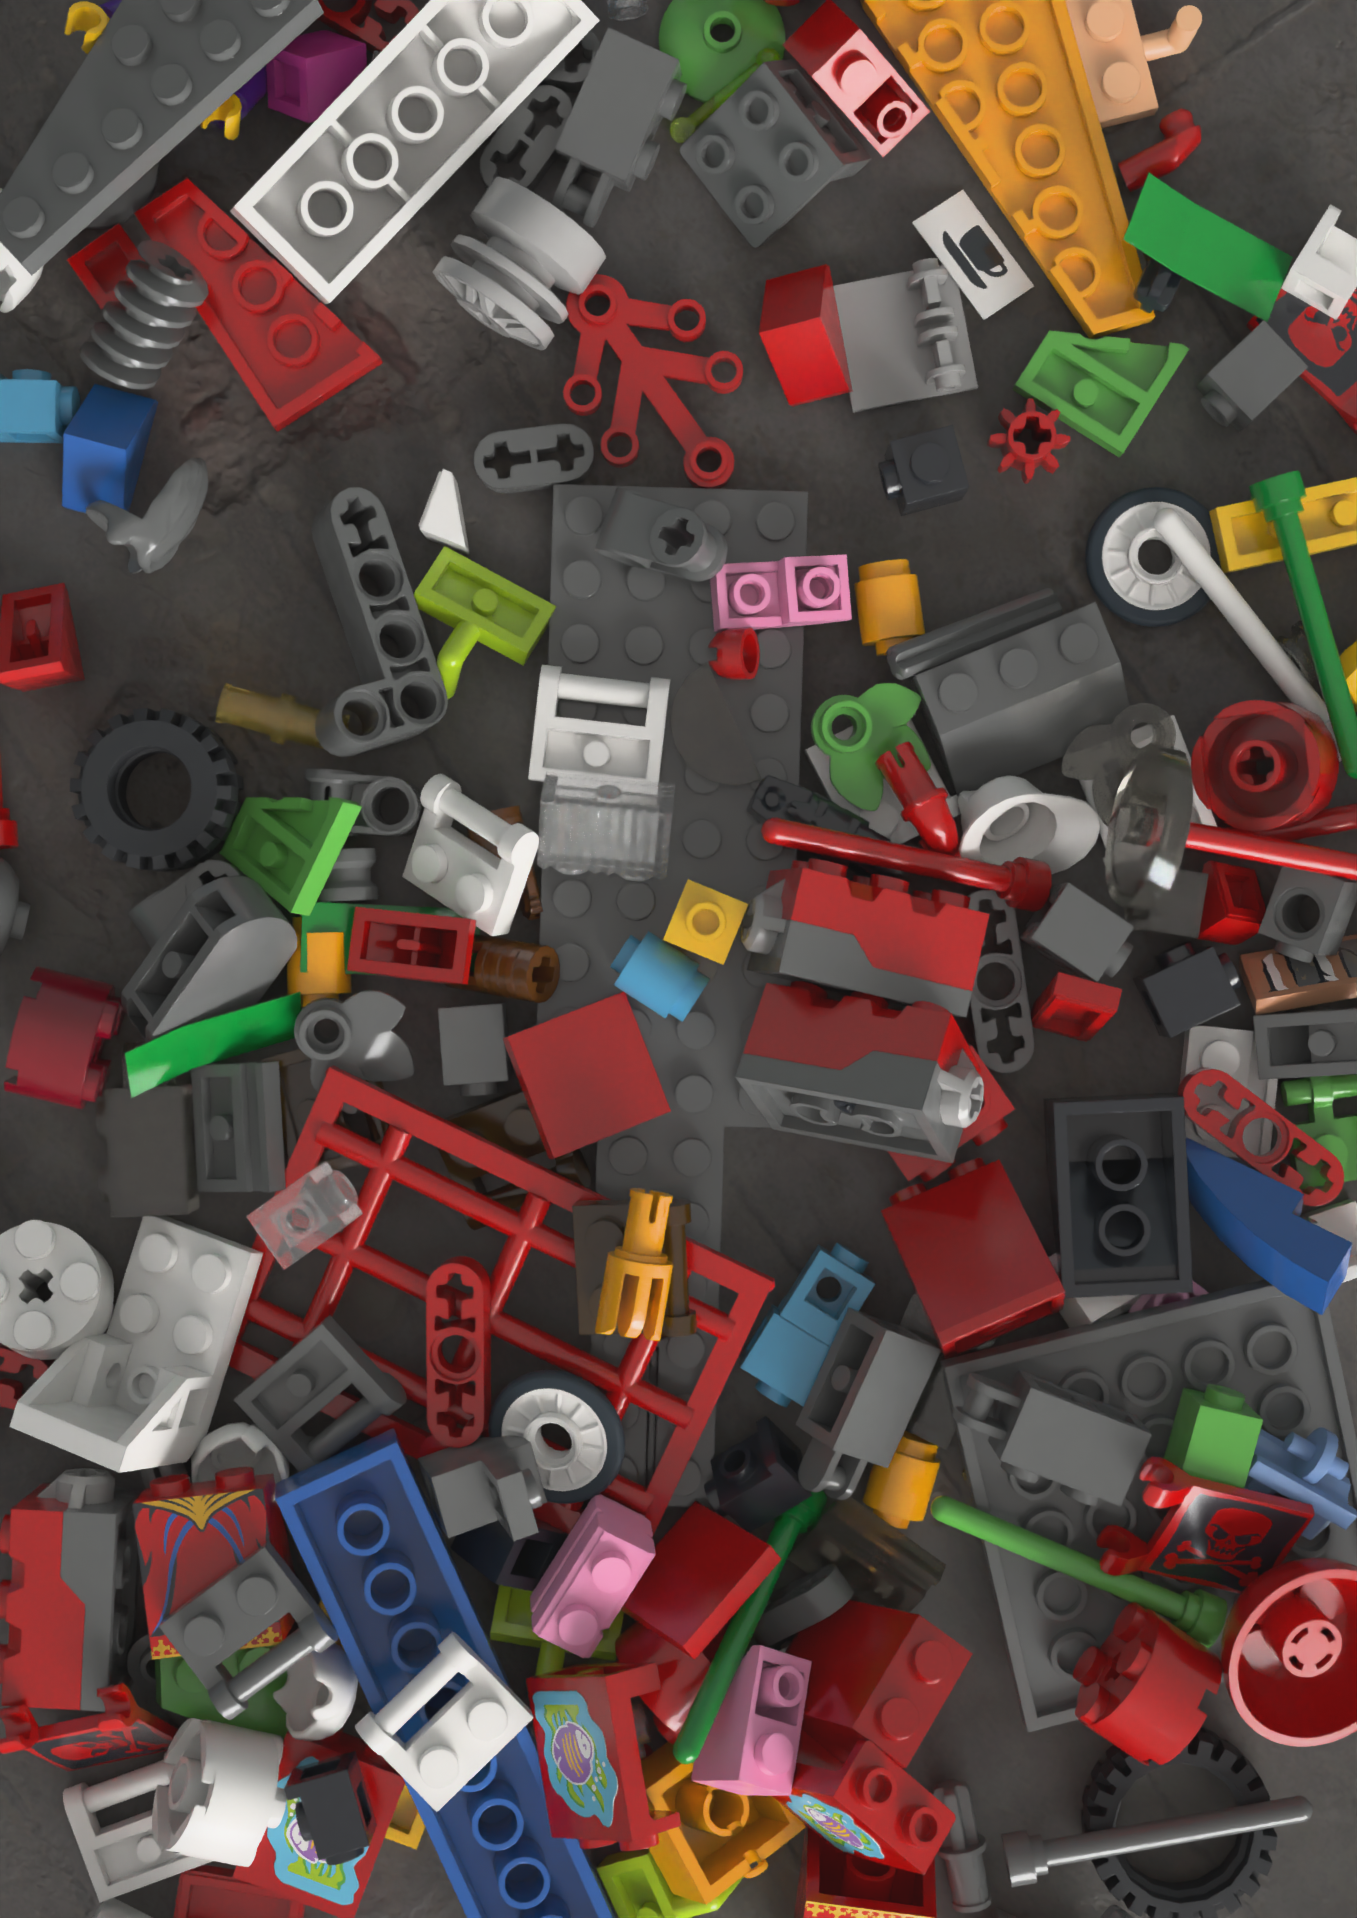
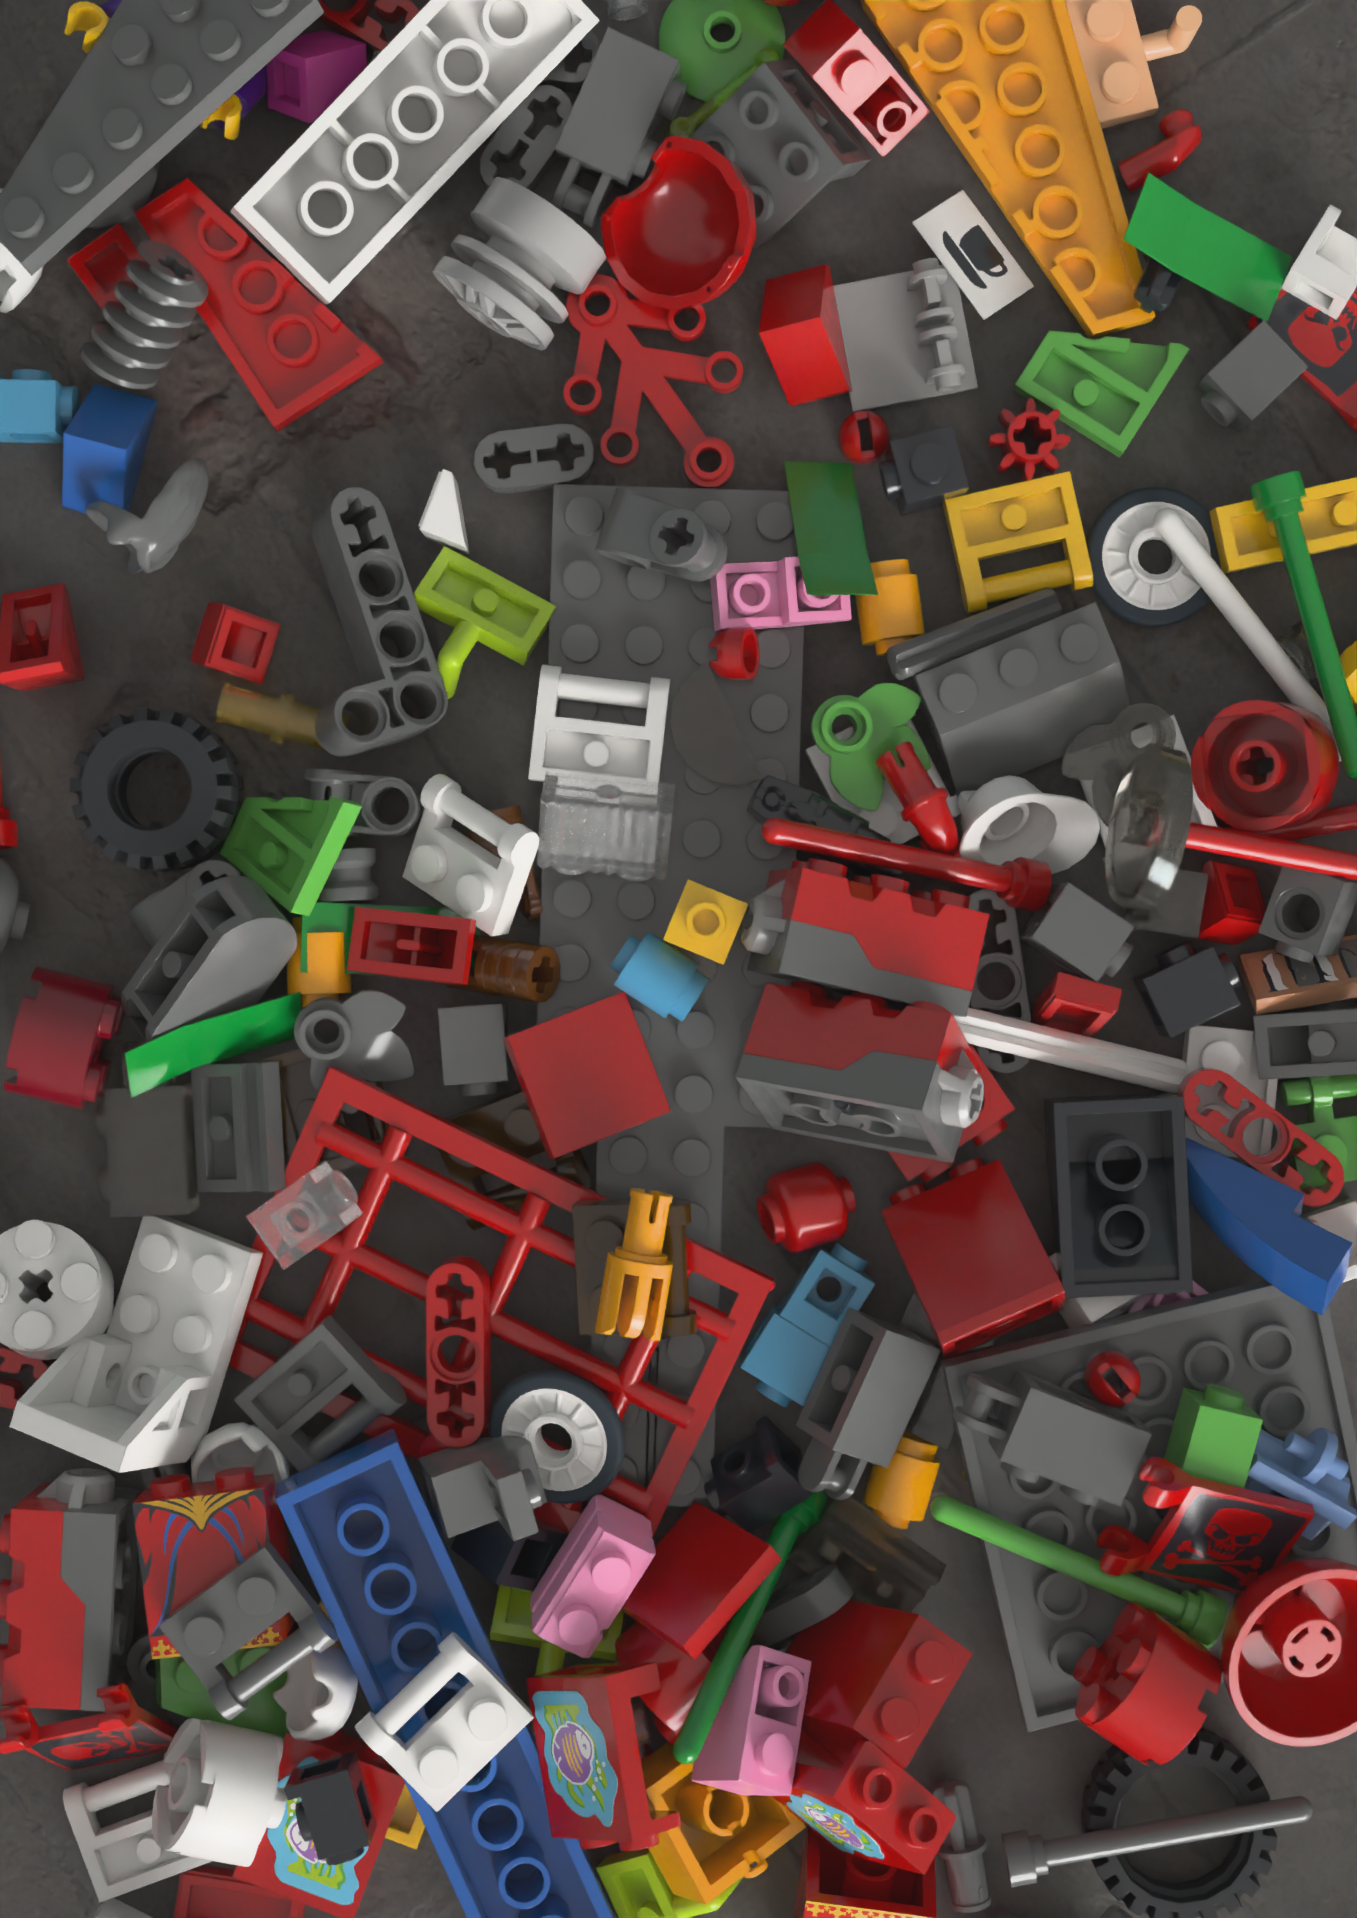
none -> red slope [190,602,281,684]
none -> red cylinder [601,135,757,310]
none -> red head [756,1161,856,1254]
none -> green sticker [784,461,878,595]
none -> red hinge [838,410,889,465]
none -> yellow plate [943,471,1093,614]
none -> white axle [954,1008,1188,1093]
none -> red hinge [1085,1351,1141,1407]

